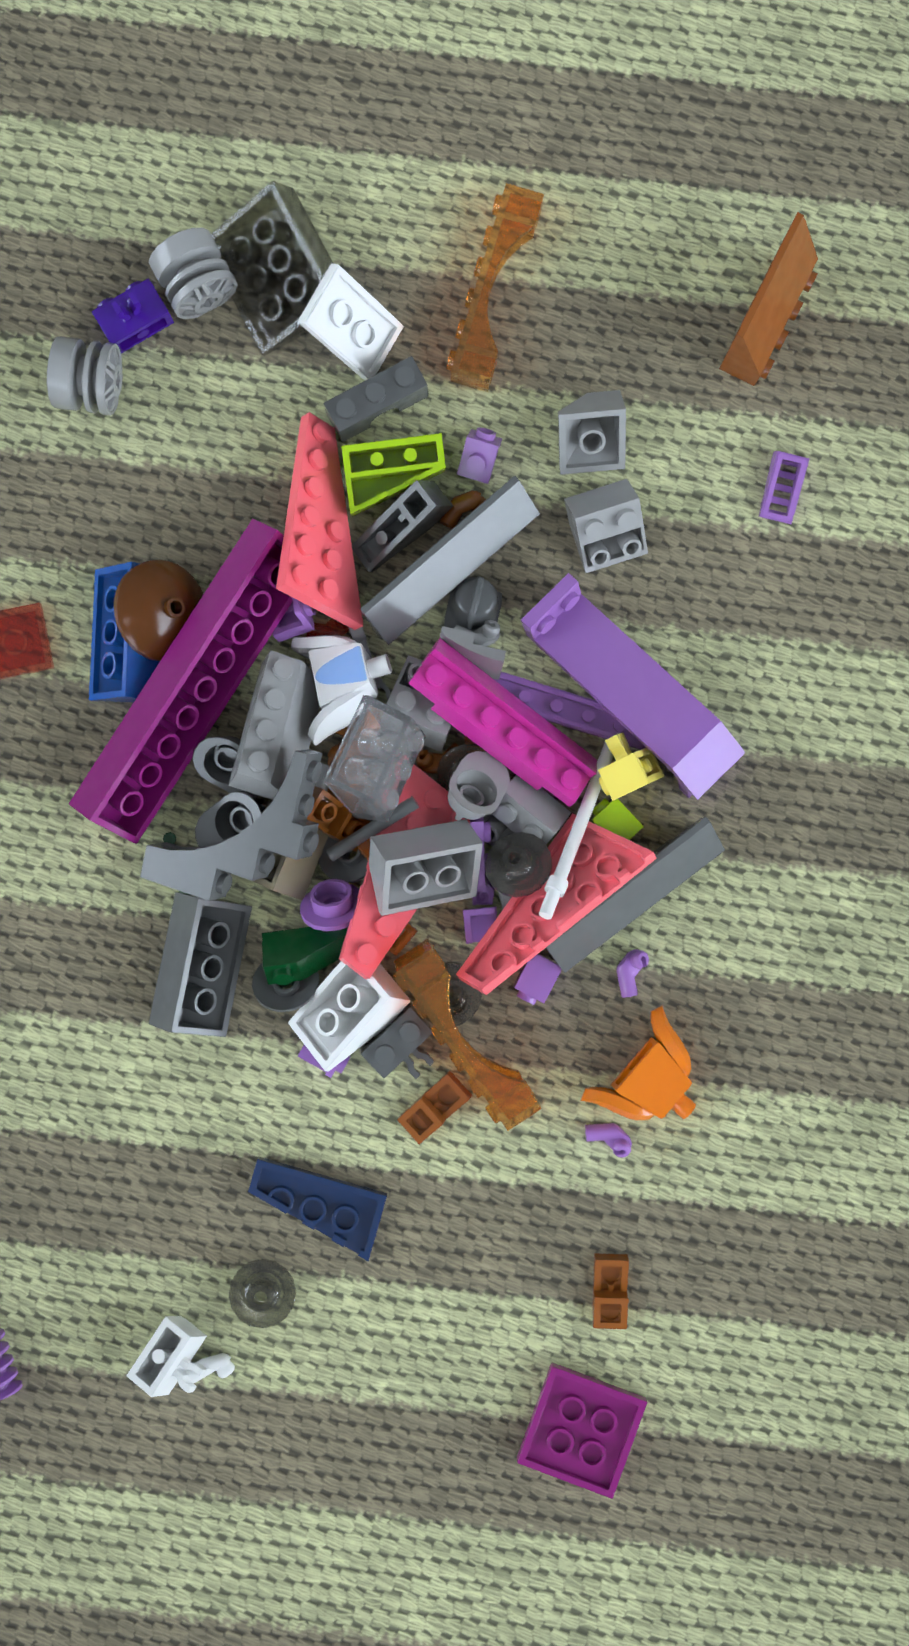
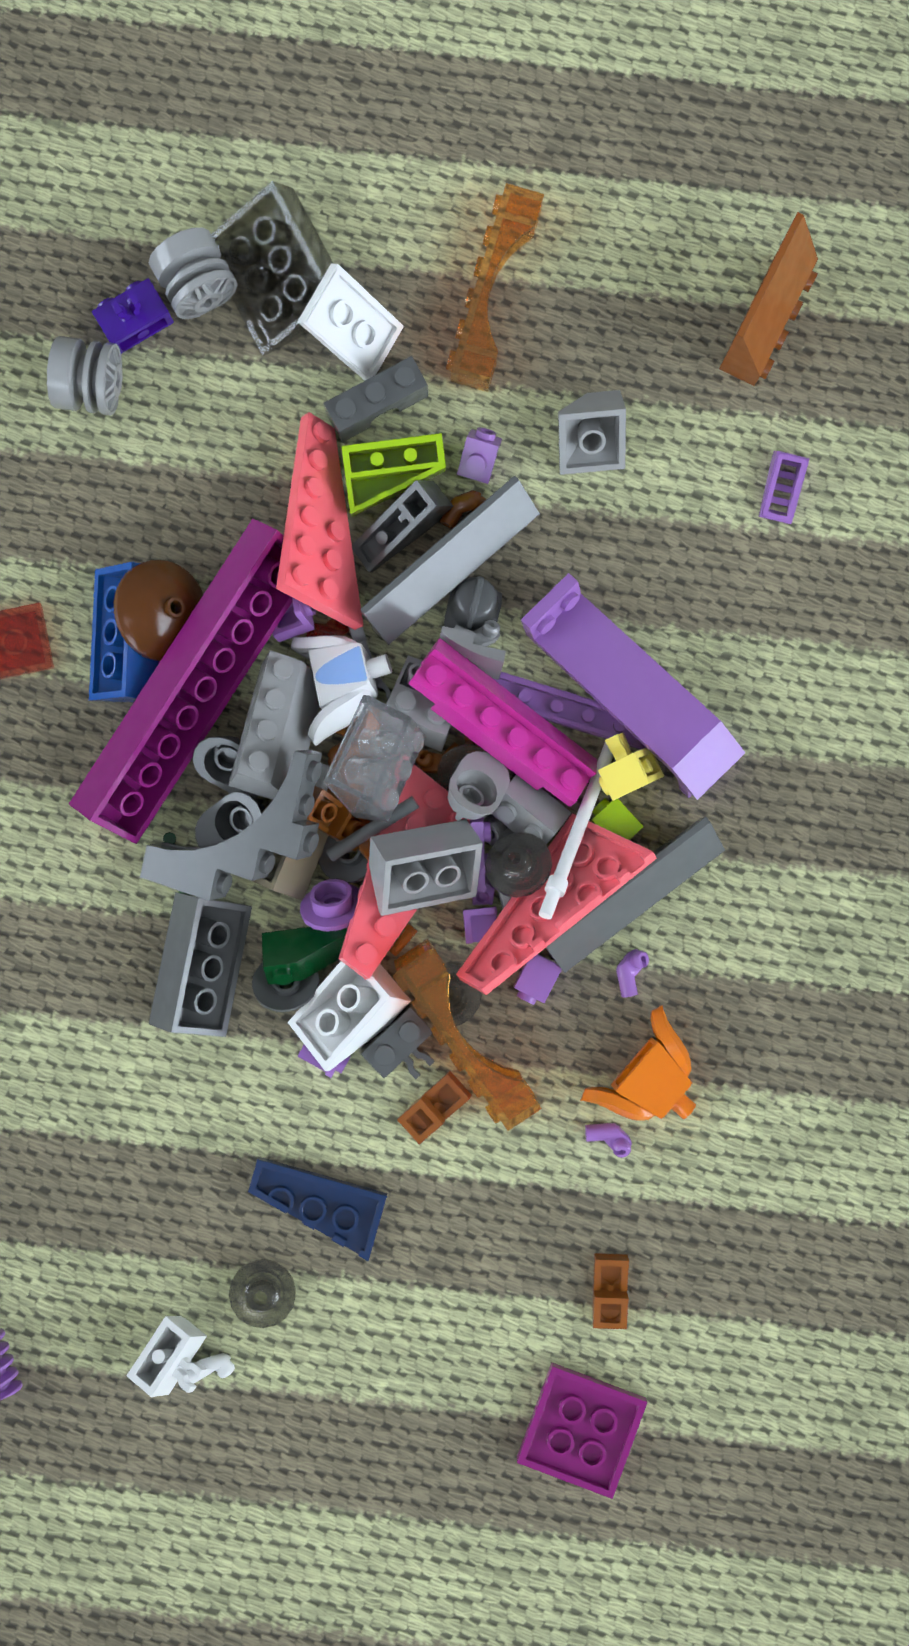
light grey slope [564,479,648,573] -> none

